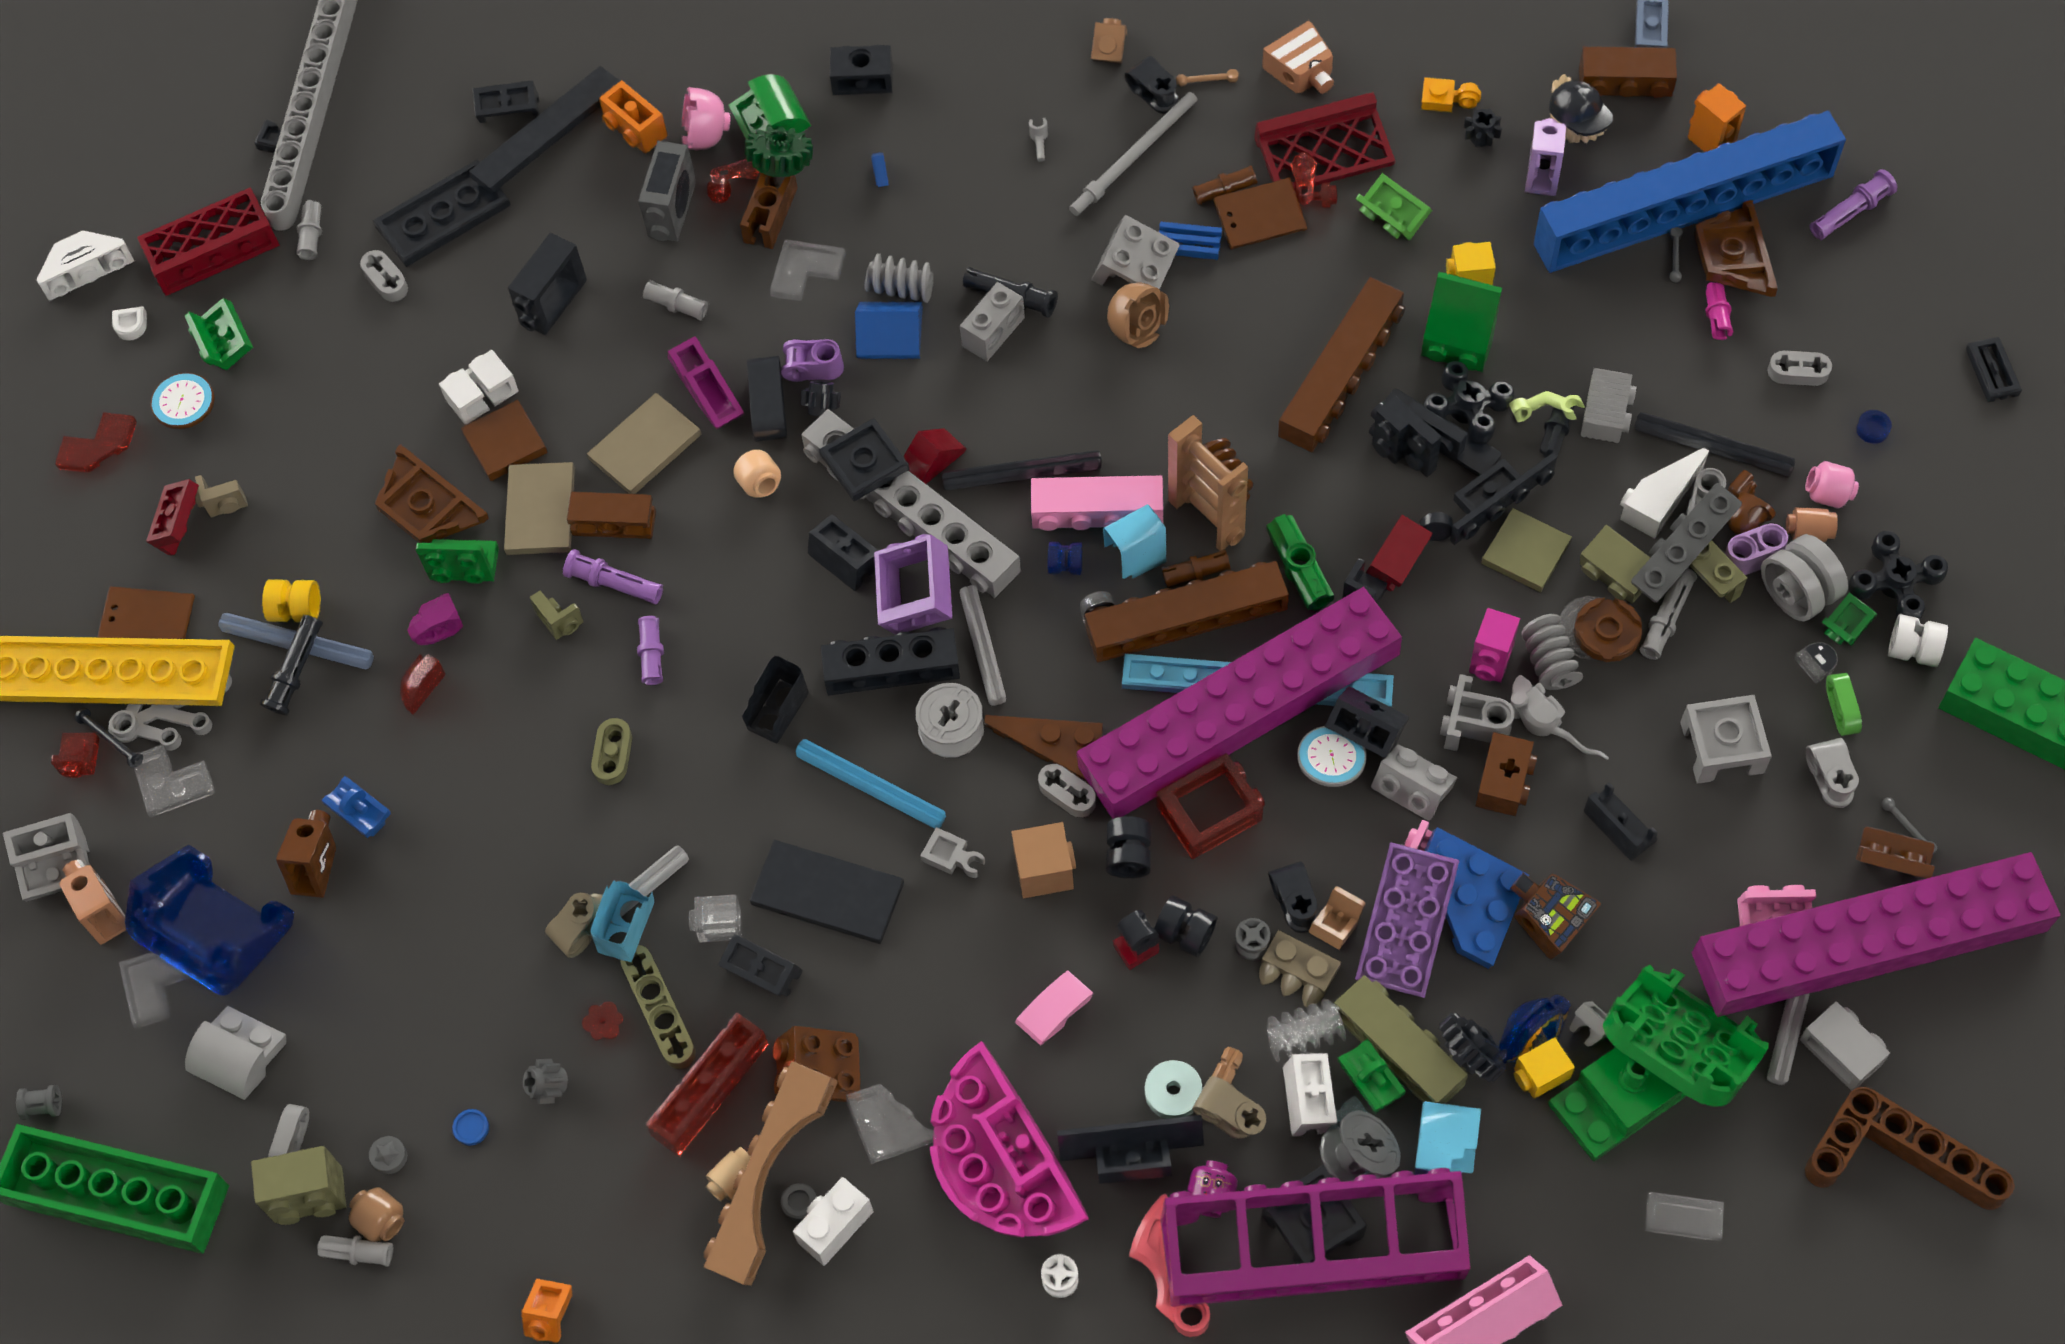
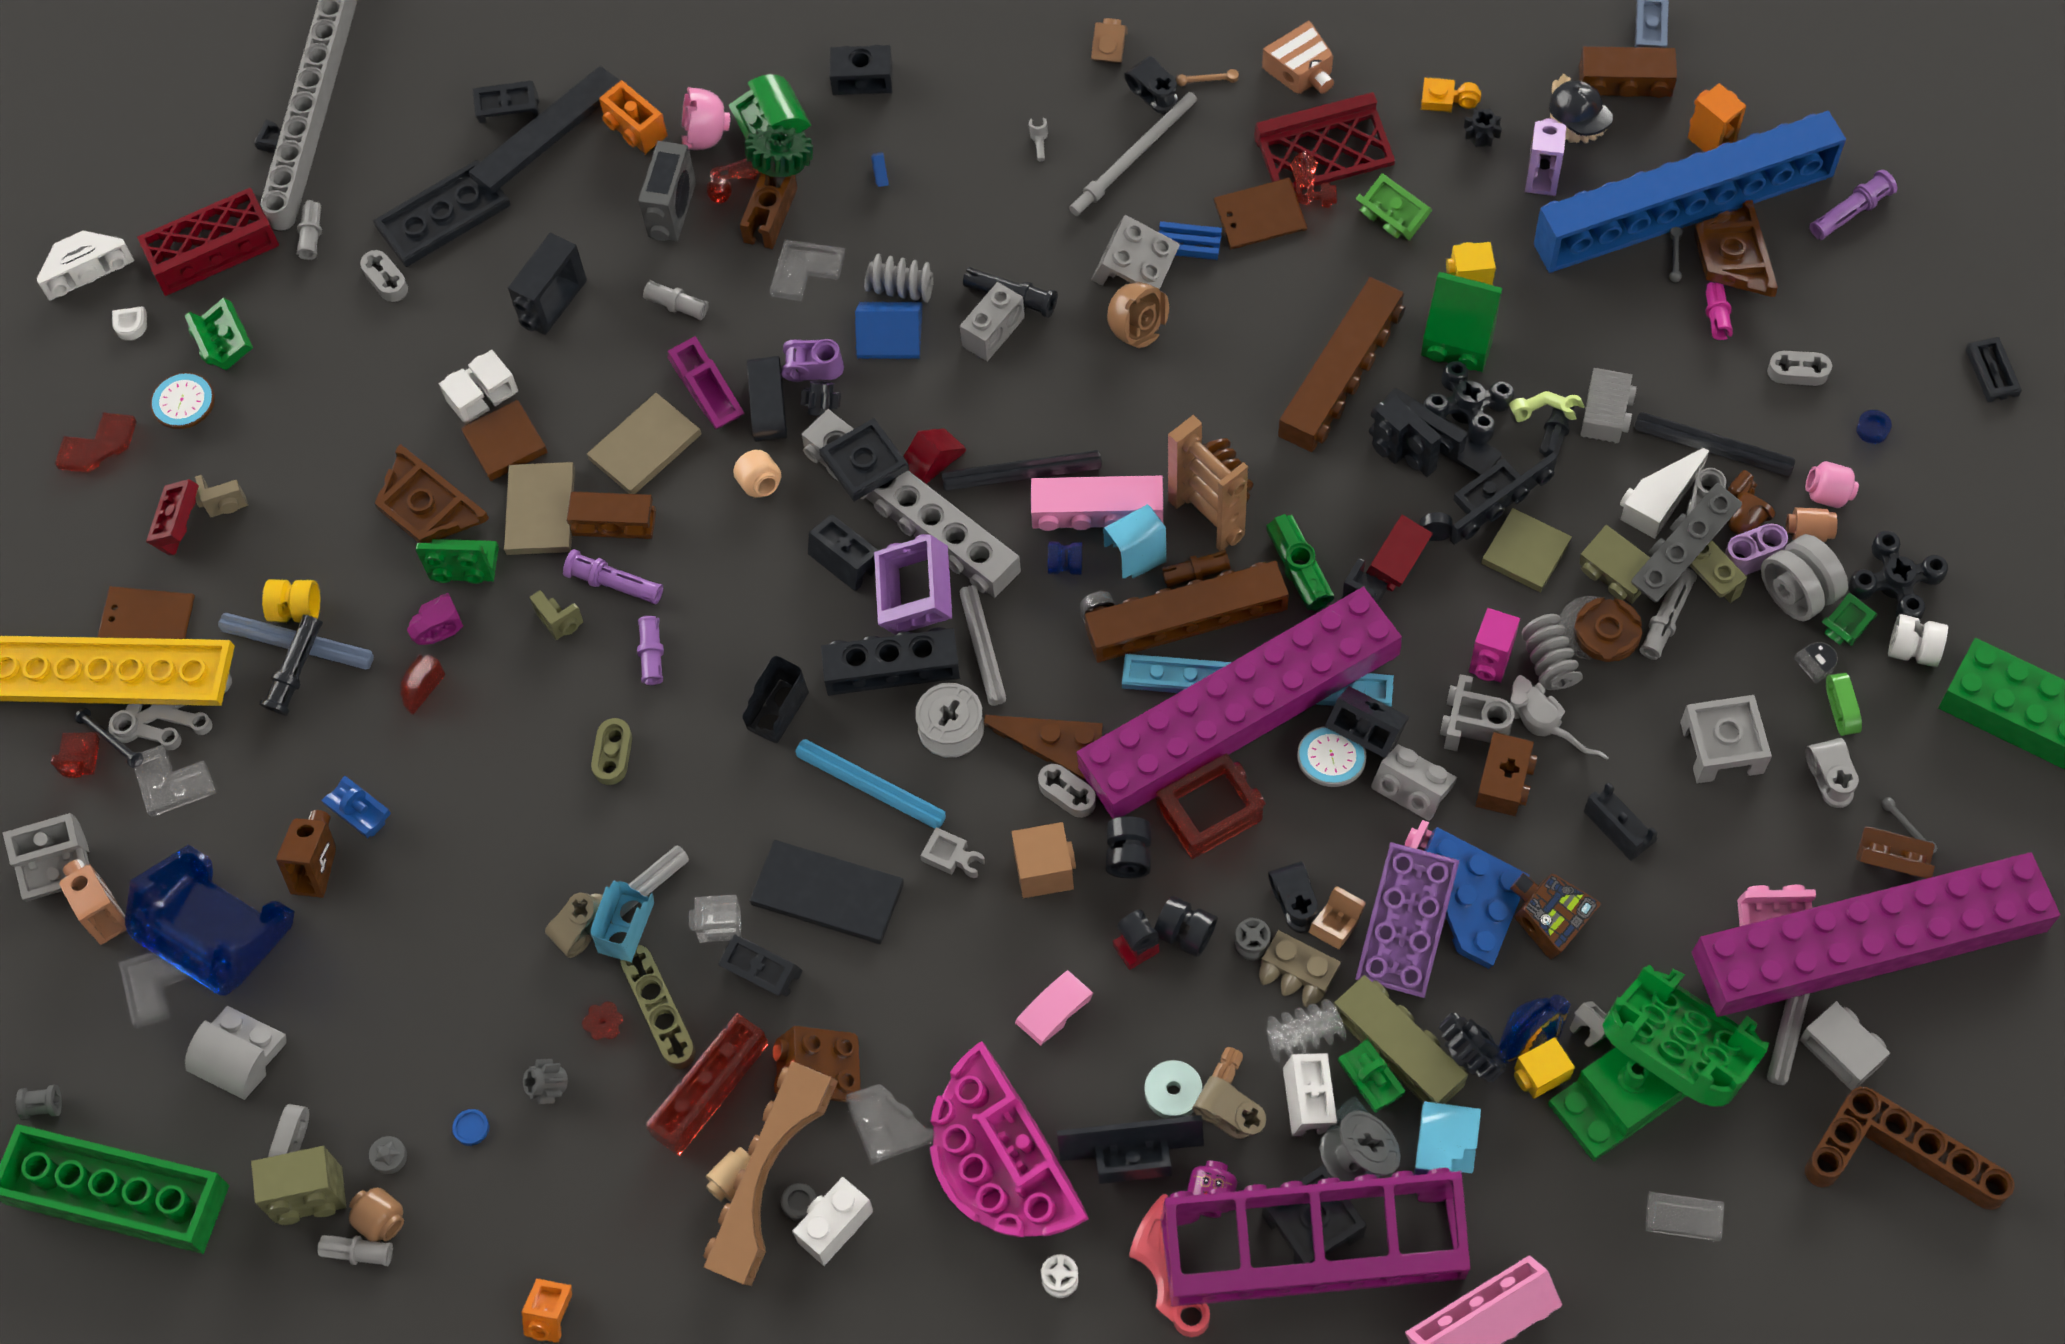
reddish brown pin [1192,165,1257,205] -> none

